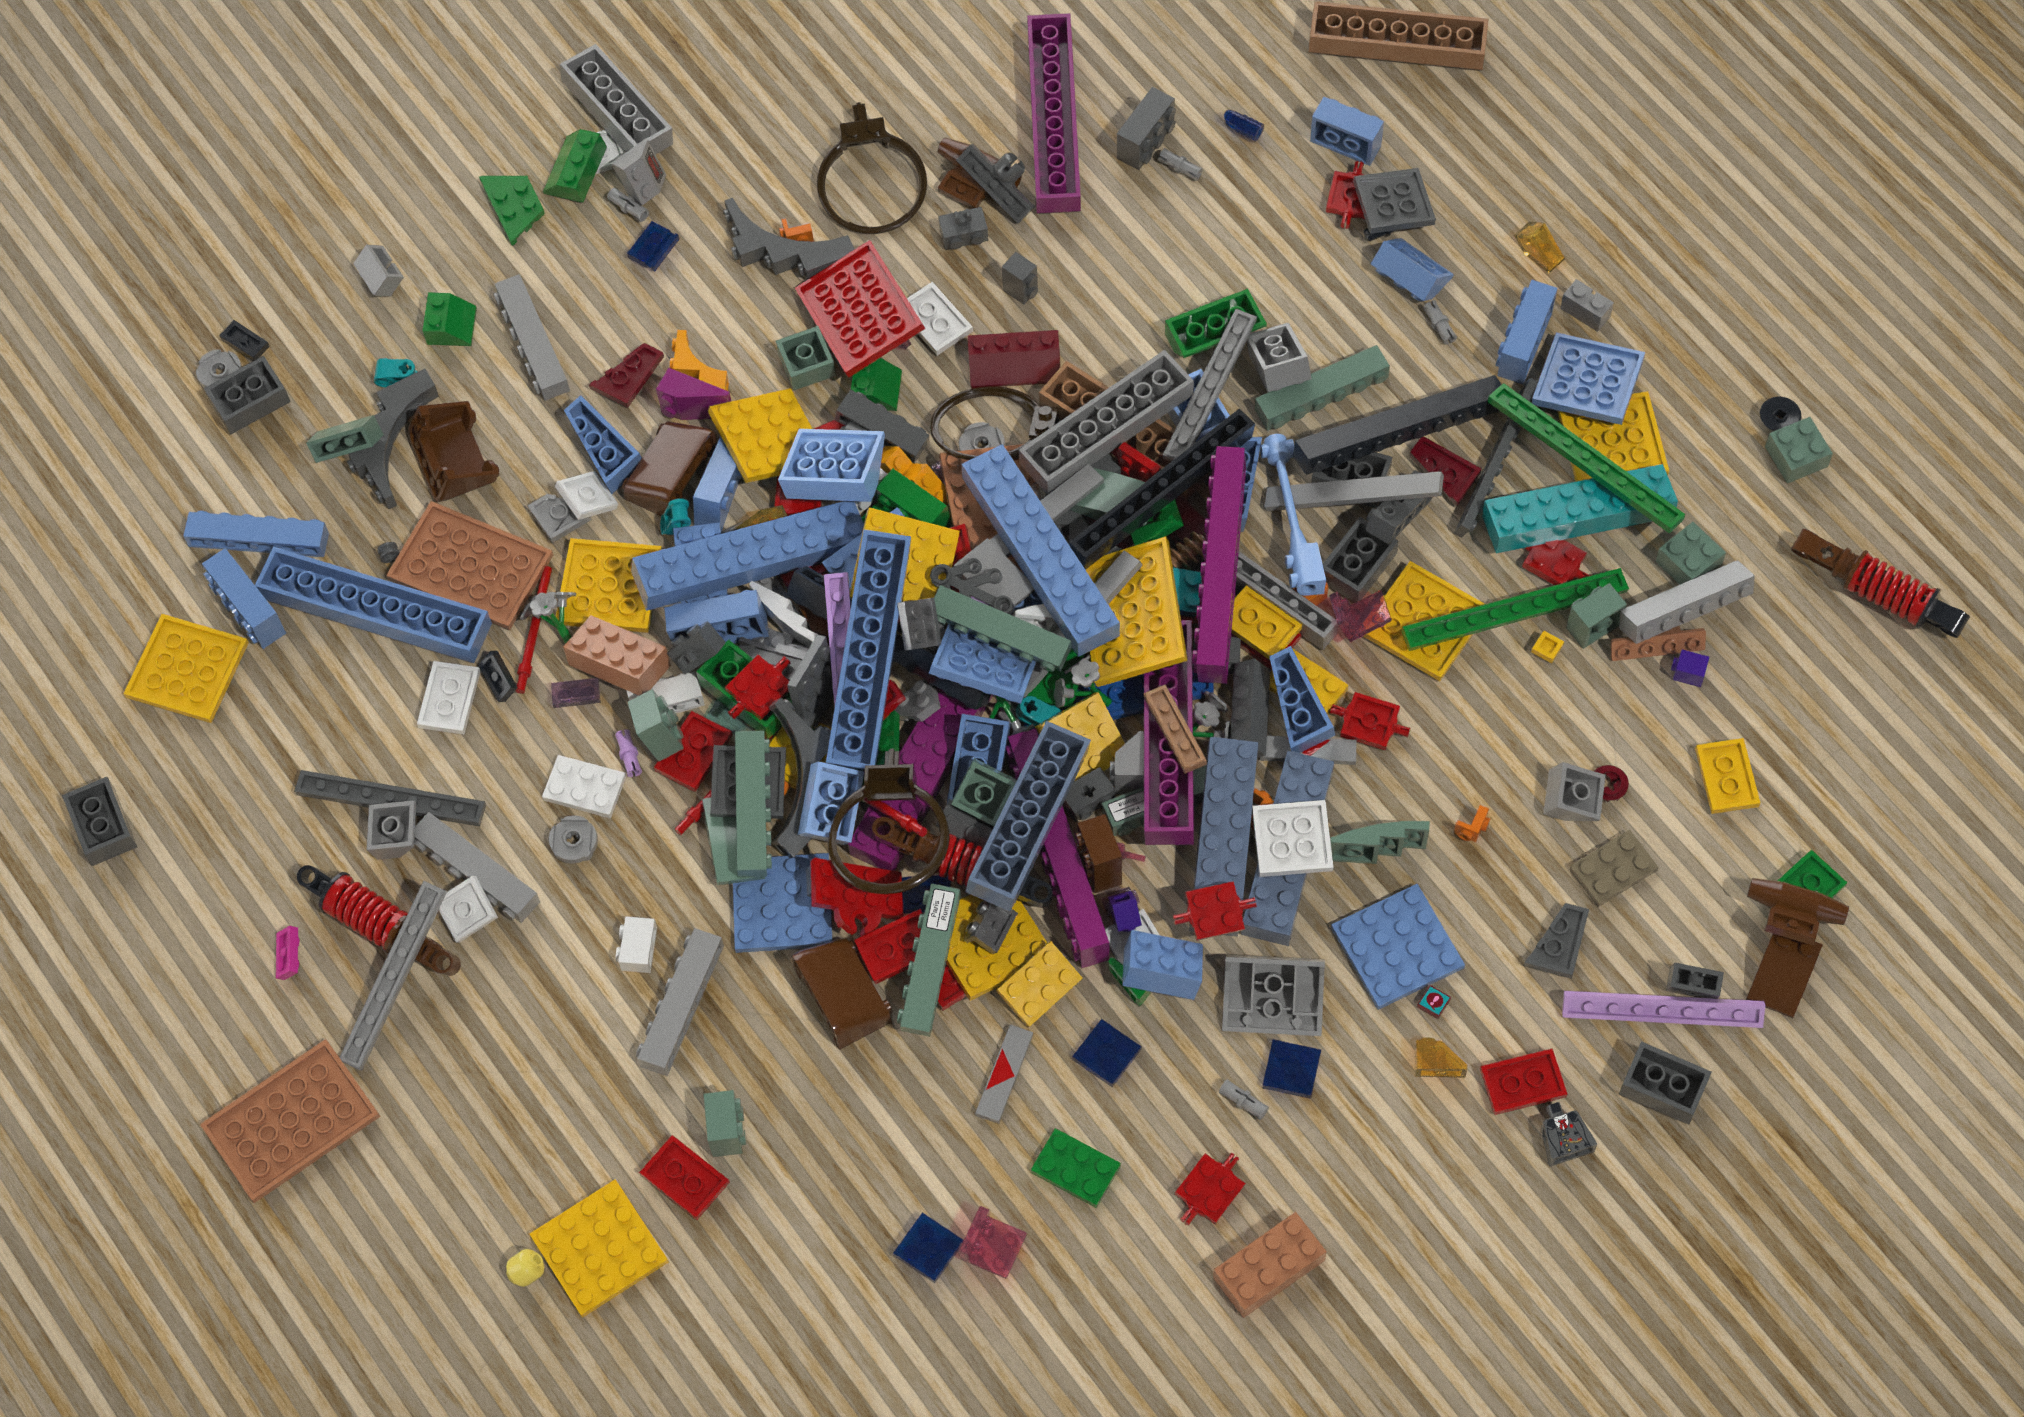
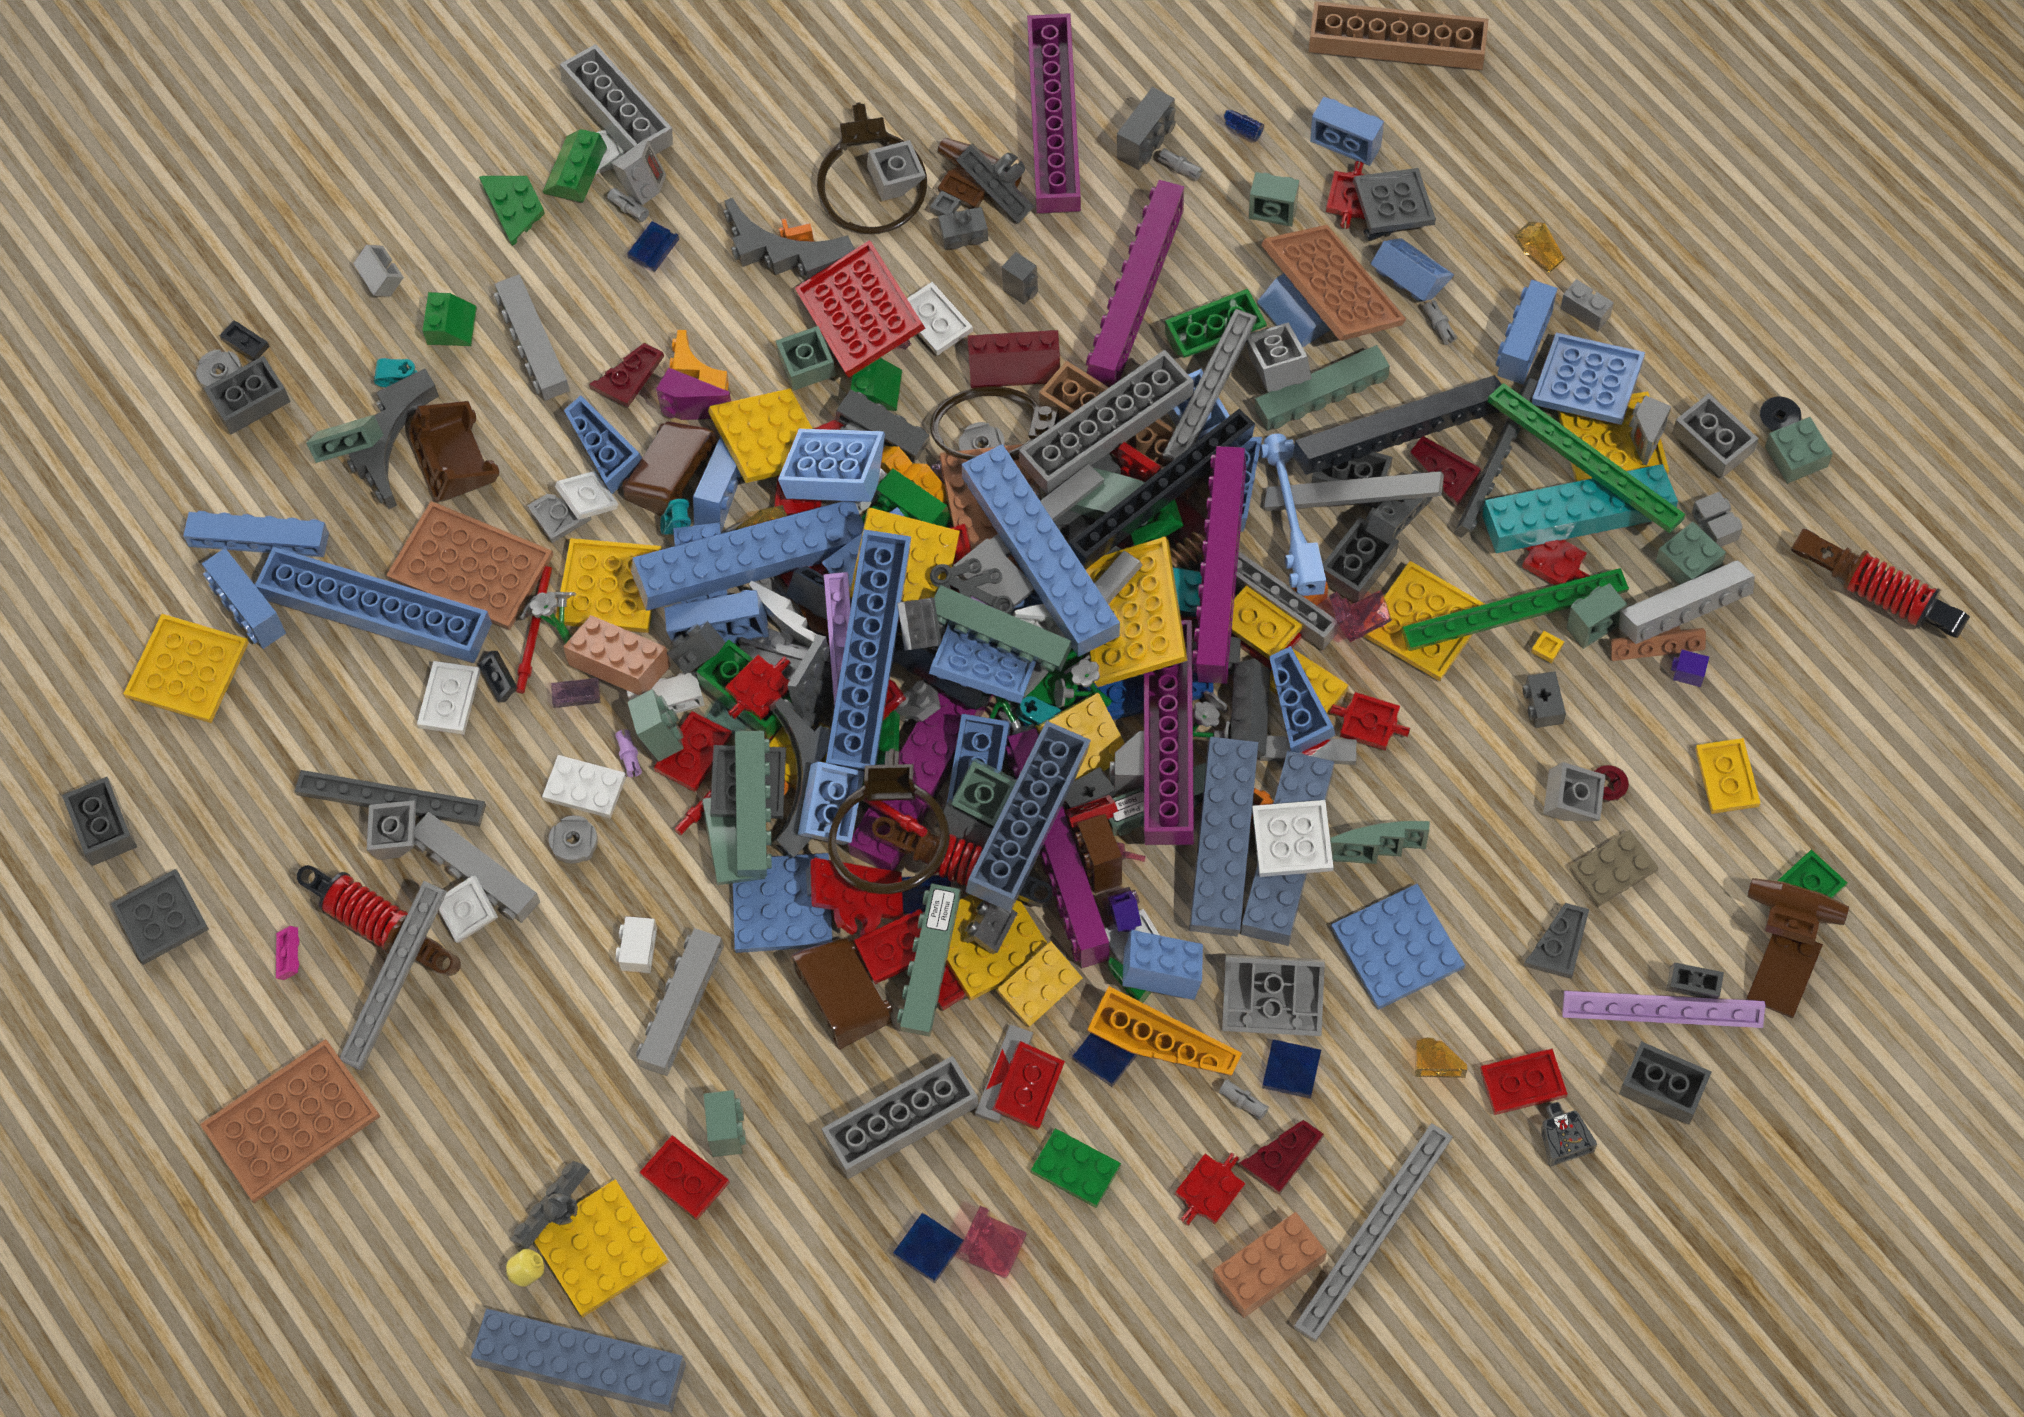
dark grey bush [377,542,400,563] -> none
medium nougat tile [1144,685,1207,774] -> none
red plate [1173,881,1257,941] -> none
tile [1417,985,1451,1019] -> none
orange bracket [1454,805,1491,842] -> none
none -> dark grey plate [111,869,209,965]
none -> sand blue brick [471,1309,686,1413]
none -> dark grey plate [510,1161,590,1249]
none -> light grey brick [822,1056,979,1179]
none -> light grey slope [867,140,926,201]
none -> dark grey plate [930,191,961,216]
none -> red plate [992,1041,1065,1130]
none -> red plate [1064,795,1118,829]
none -> magenta brick [1086,180,1184,387]
none -> light orange wedge [1087,986,1242,1076]
none -> dark red wing [1239,1119,1324,1195]
none -> sand green brick [1249,172,1299,227]
none -> medium blue slope [1257,273,1331,347]
none -> nougat plate [1261,225,1406,341]
none -> light grey plate [1294,1123,1453,1343]
none -> dark grey brick [1522,671,1566,728]
none -> light grey slope [1629,395,1671,465]
none -> light grey brick [1672,393,1759,479]
none -> light grey piece [1692,491,1742,547]

